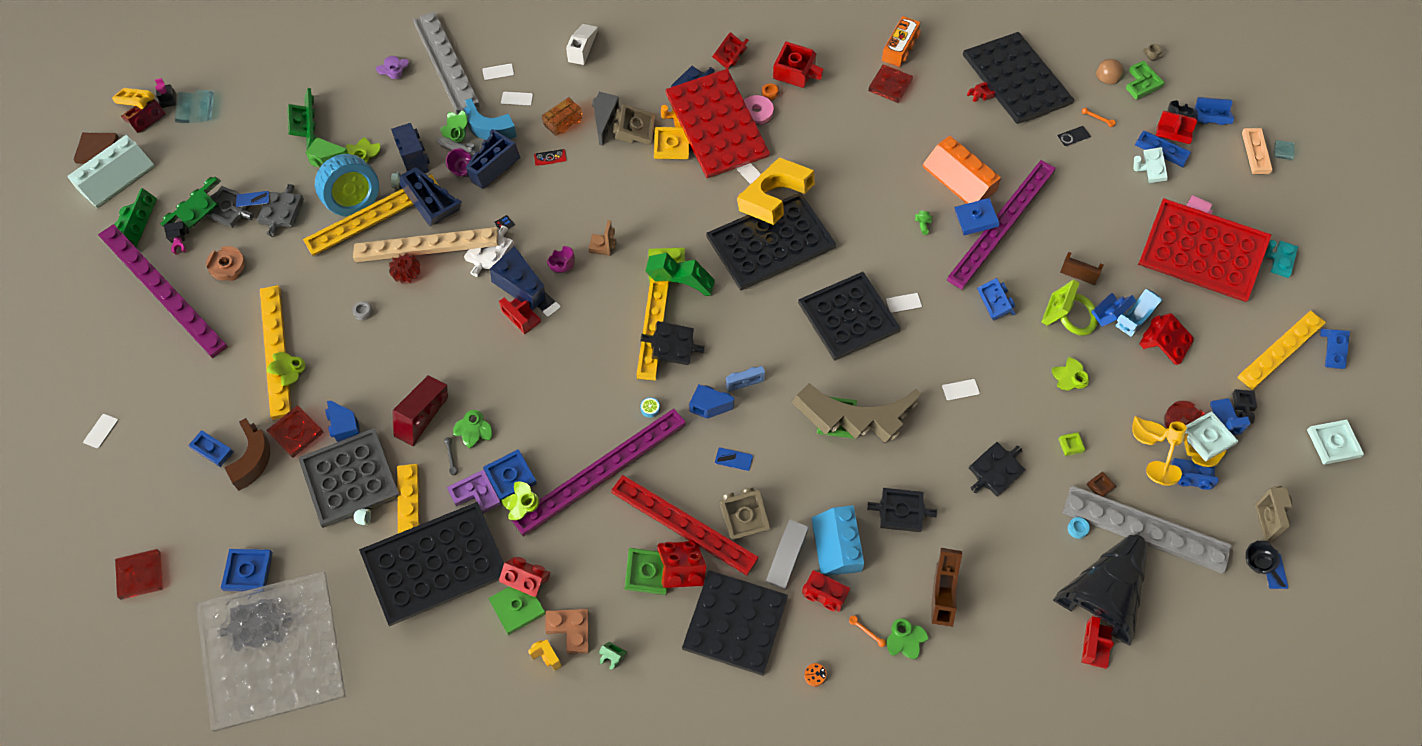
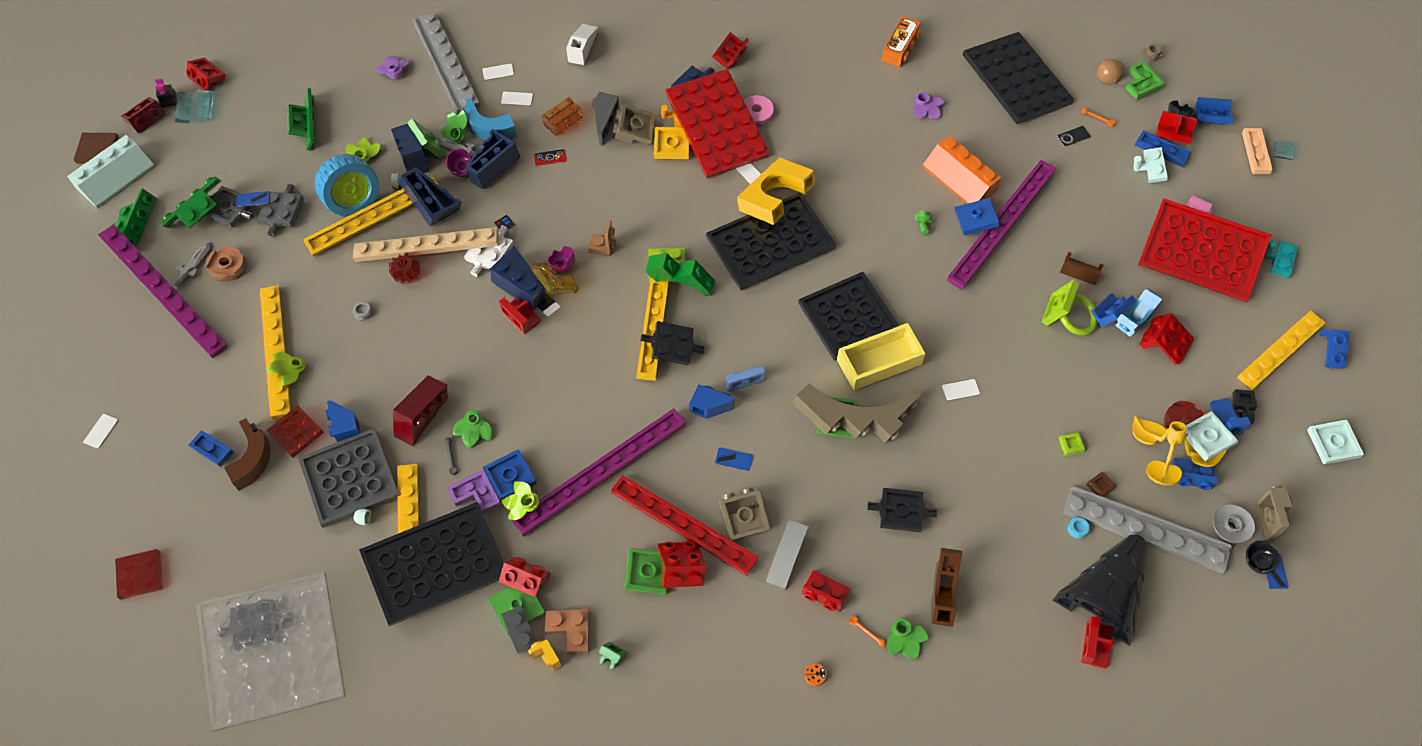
yellow plate [112,88,155,109] -> none
black piece [164,222,189,255] -> none
blue plate [221,549,273,592] -> none
bright green slope [305,138,348,167] -> none
tile [640,397,660,418] -> none
black plate [682,570,788,676] -> none
orange tile [762,83,779,100] -> none
red hinge [773,41,824,88] -> none
dark azure slope [812,505,864,576] -> none
clear red plate [868,64,913,103] -> none
white sticker [886,293,922,313] -> none
red plate [967,82,995,102] -> none
black plate [969,442,1026,496] -> none
blue bracket [977,278,1016,321] -> none
lime plate [1051,357,1089,391] -> none
none -> light grey sword [171,242,210,289]
none -> red bracket [186,57,225,92]
none -> bright green plate [408,119,447,159]
none -> dark grey plate [501,605,536,654]
none -> clear yellow plate [530,263,579,294]
none -> light yellow piece [837,323,925,391]
none -> medium lavender plate [914,92,944,119]
none -> light grey dish [1213,504,1255,543]

